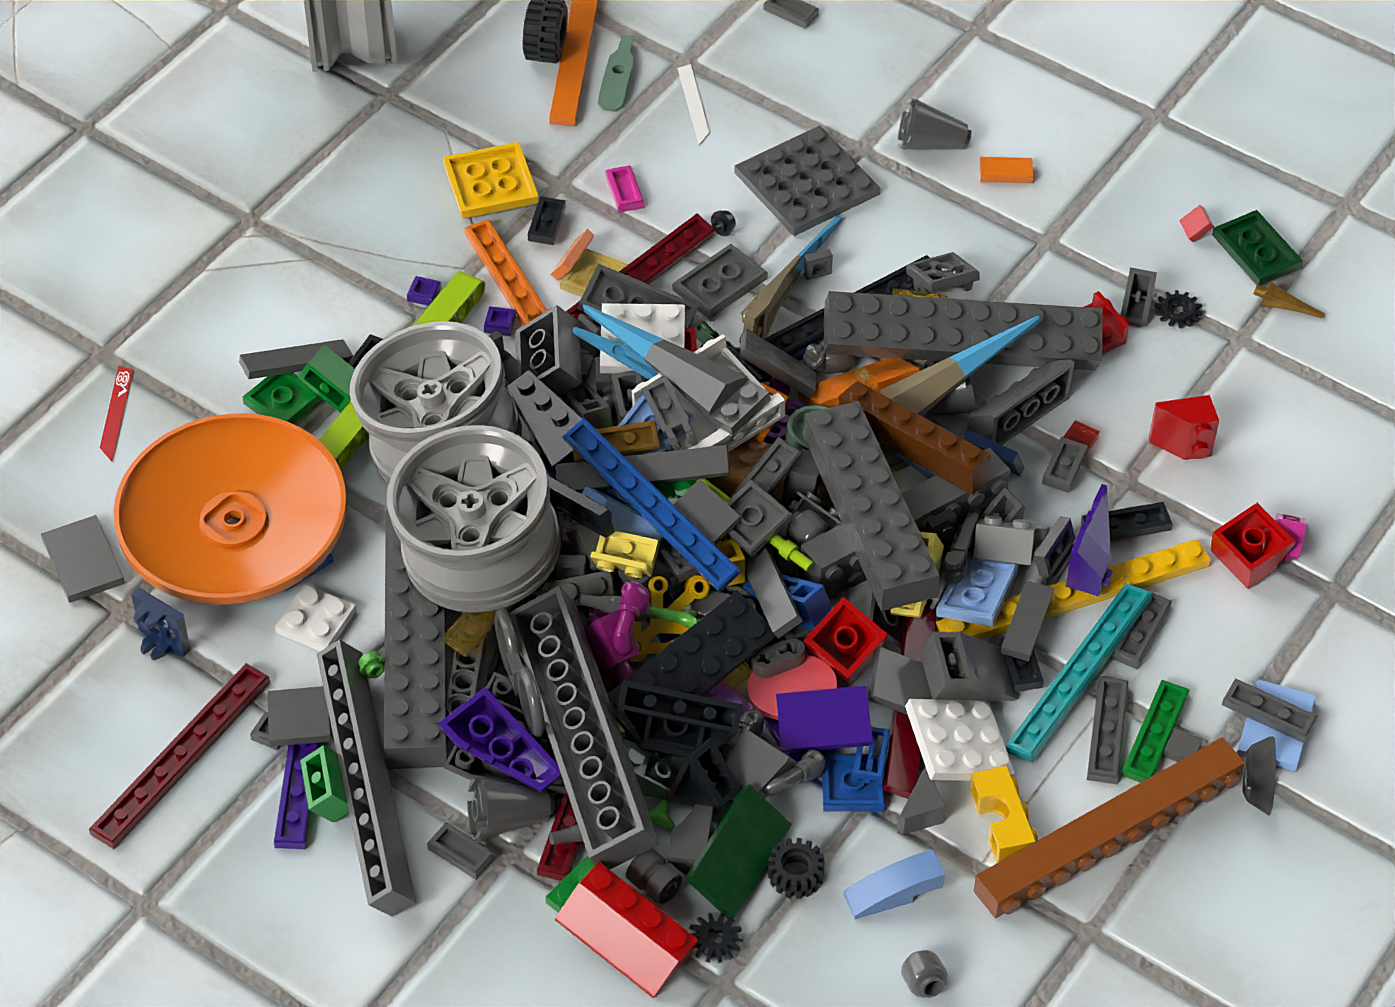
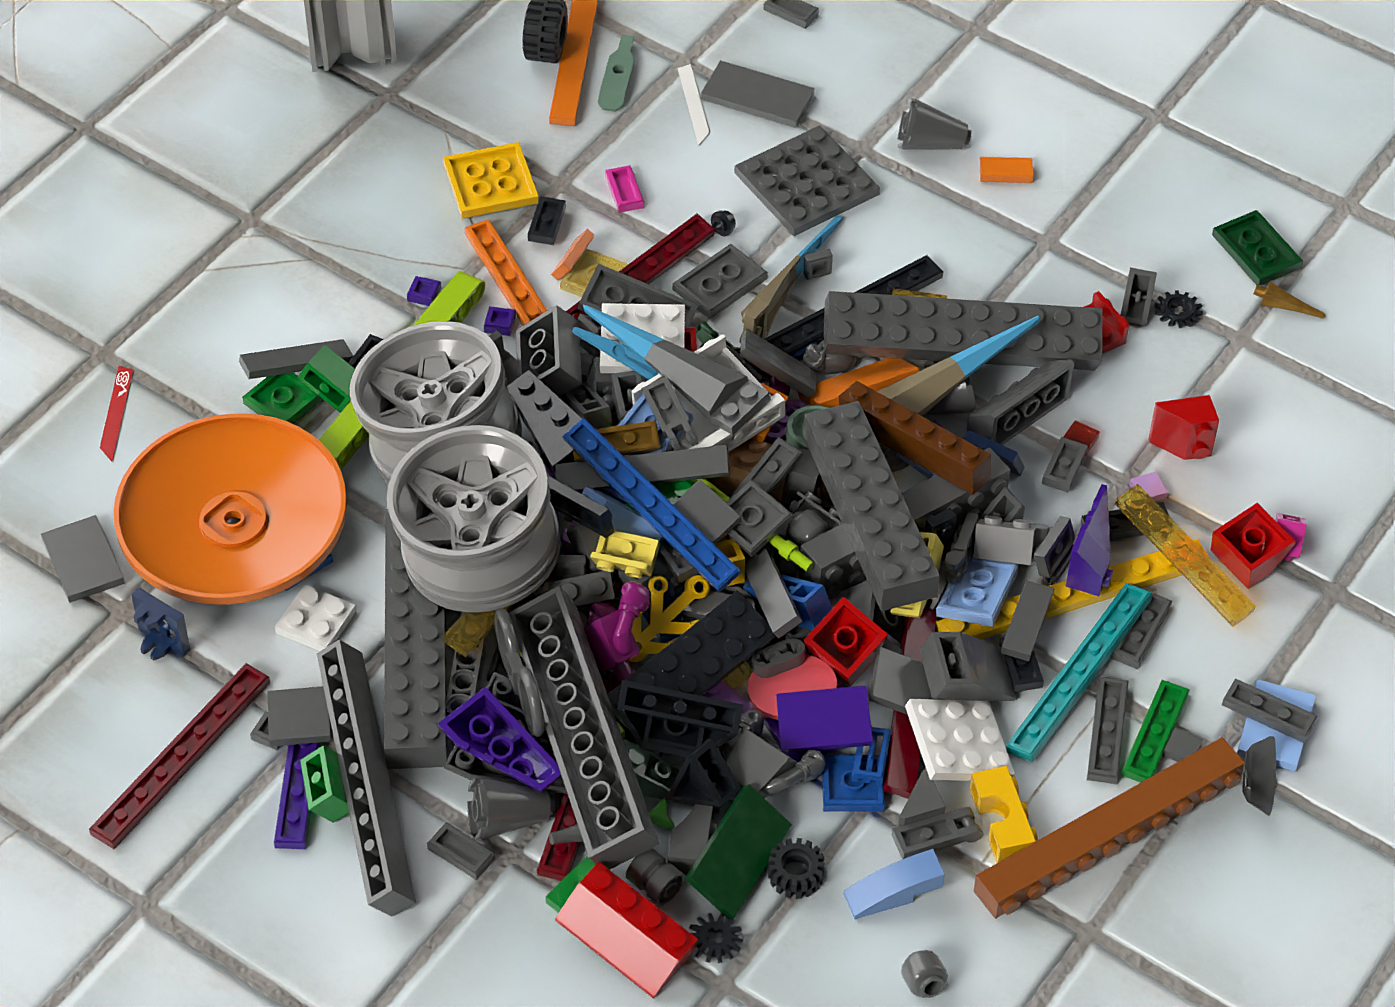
bright green plate [358,651,386,678] -> none
piece [579,594,699,628] -> none
clear yellow tile [854,368,881,394] -> none
dark grey piece [906,252,980,297] -> none
tile [1179,205,1214,242] -> none
none -> dark grey tile [701,60,815,128]
none -> dark grey plate [892,807,983,859]
none -> clear yellow plate [1115,484,1256,627]
none -> lavender tile [1129,472,1168,505]

